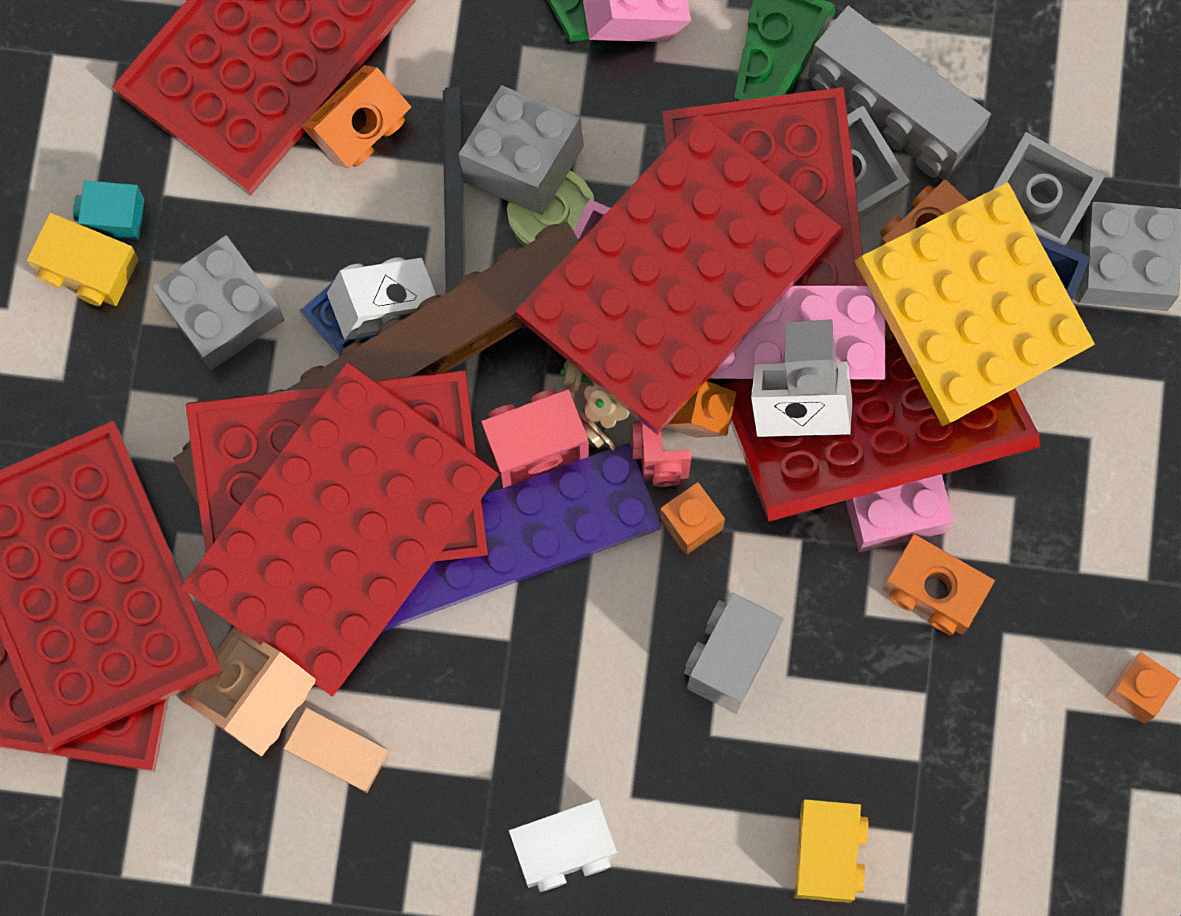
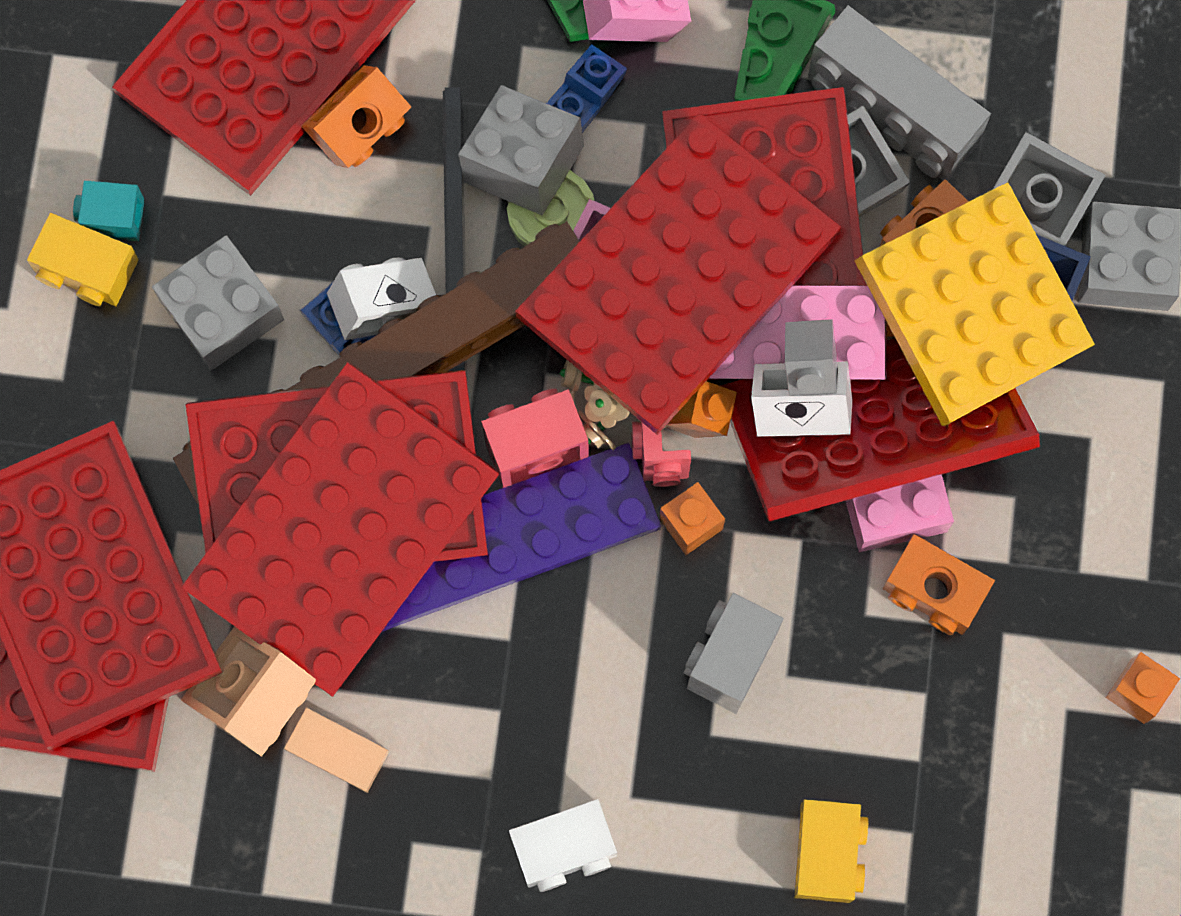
none -> blue slope [546,44,627,133]

